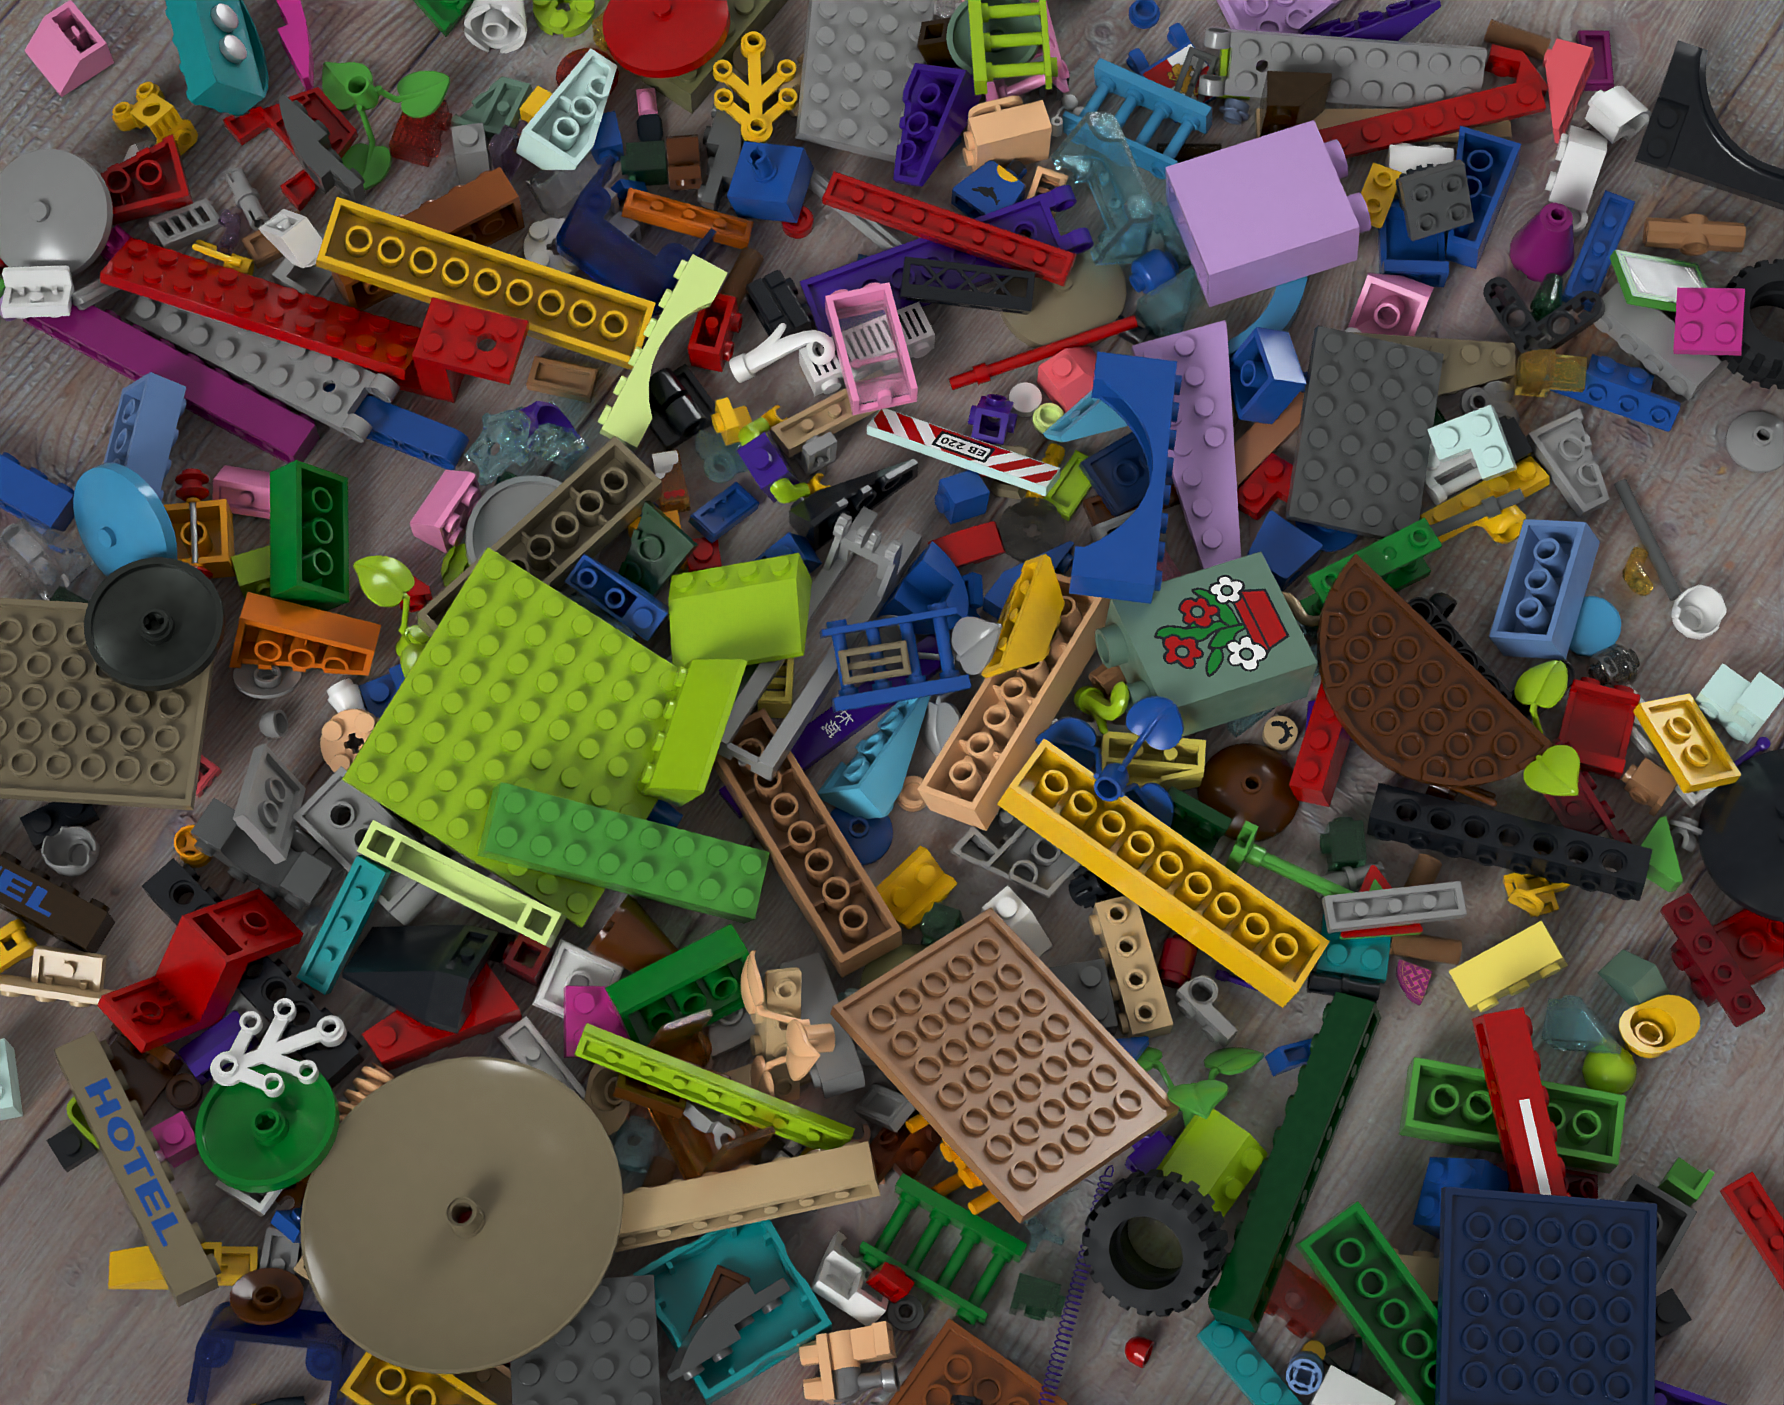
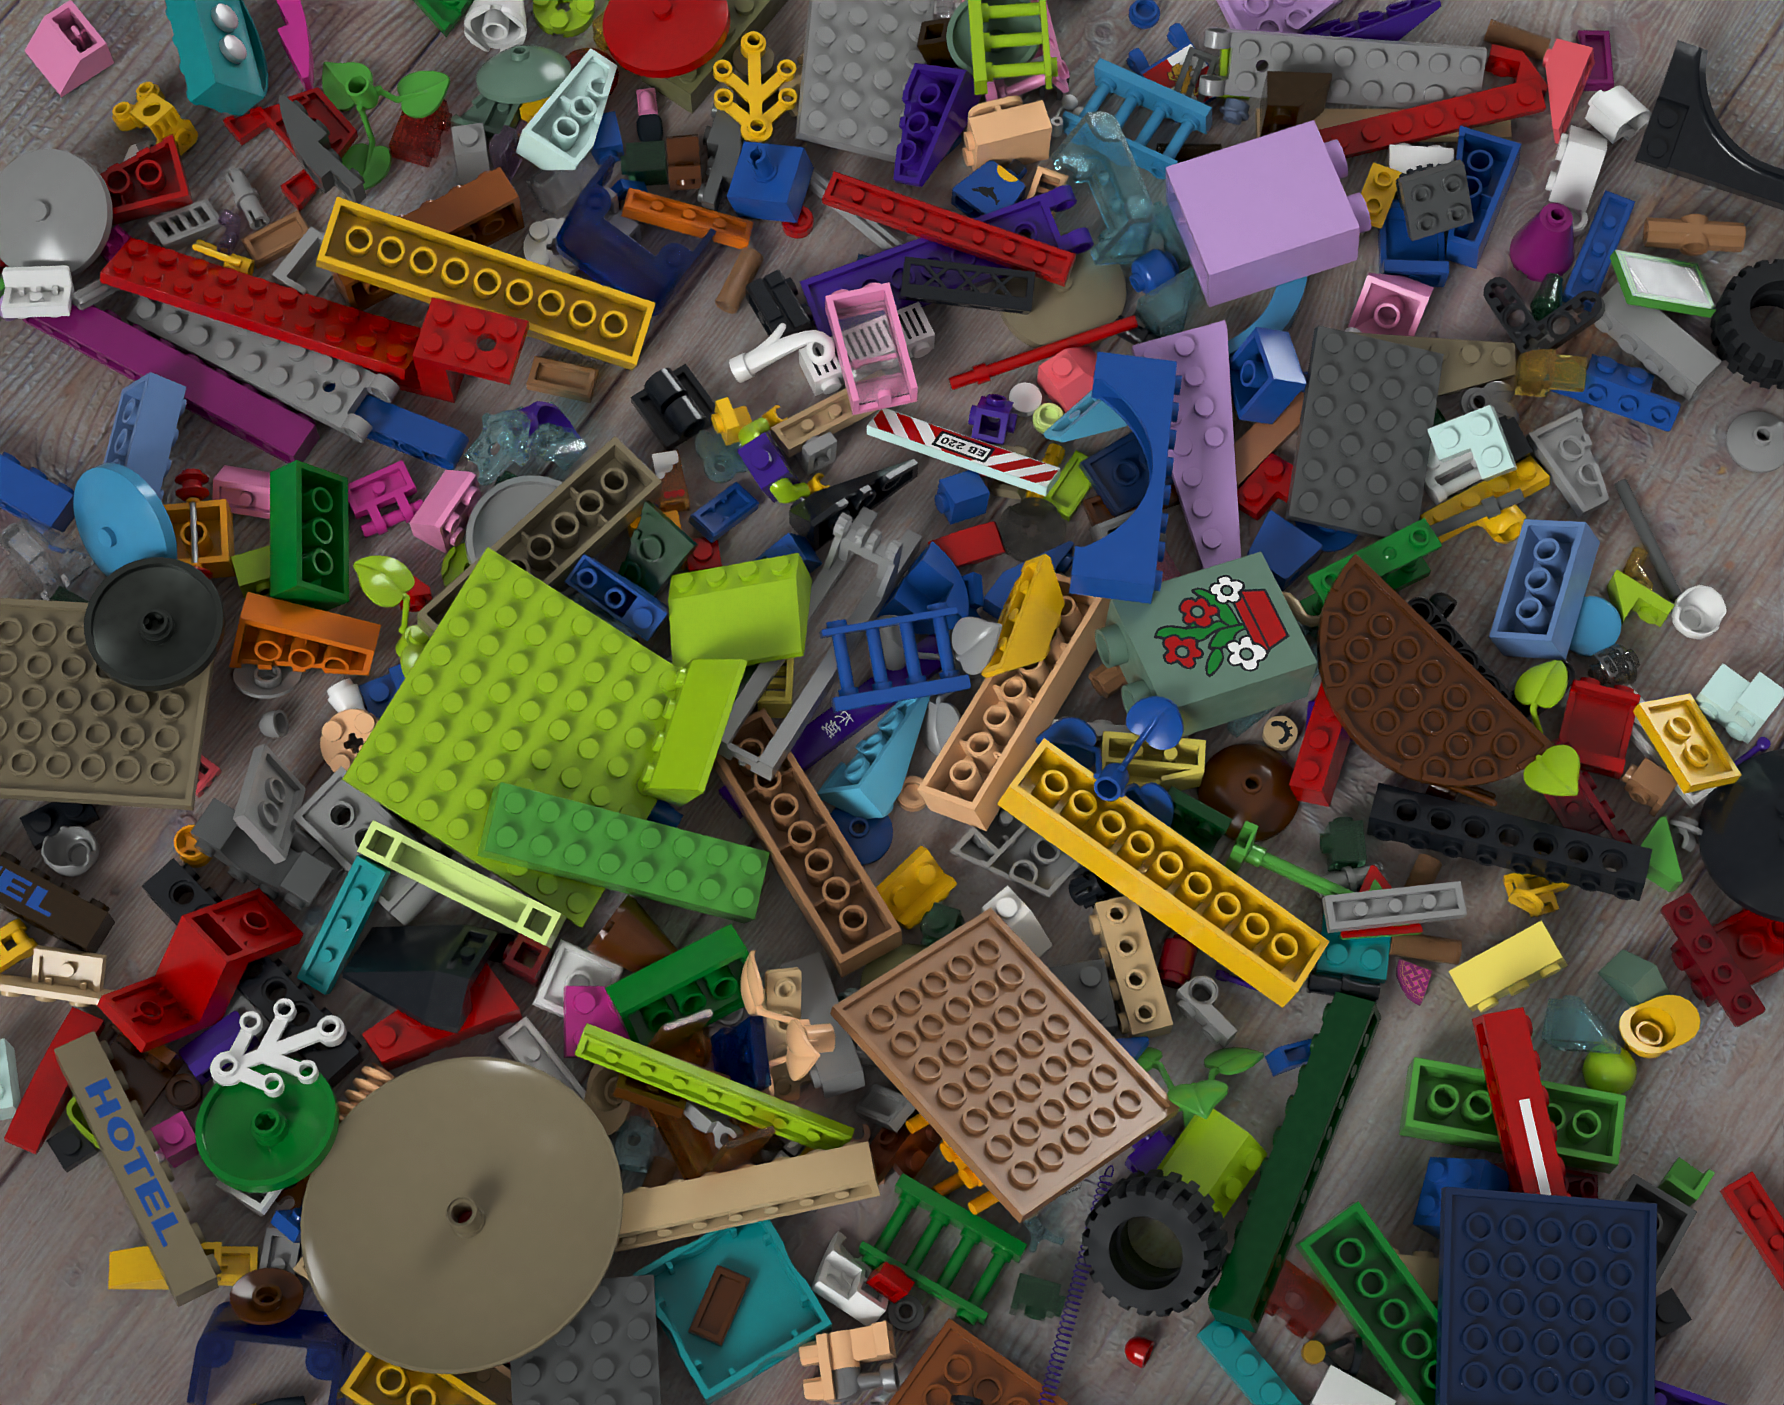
white slope [258,209,323,268] -> none
yellowish green arch [598,254,728,451] -> none
dark grey slope [667,1277,791,1381] -> none
red brick [687,293,743,372] -> none
dark tan tile [837,640,912,686] -> none
lime plant [1074,681,1130,734] -> none
medium blue wheel [1286,1351,1325,1395] -> none
dark pink plate [1673,287,1745,356] -> none
none -> red slope [4,1007,105,1155]
none -> dark pink plate [348,460,423,538]
none -> sand green dish [476,45,571,104]
none -> clear blue slope [710,1016,772,1091]
none -> lime slope [1607,570,1675,627]

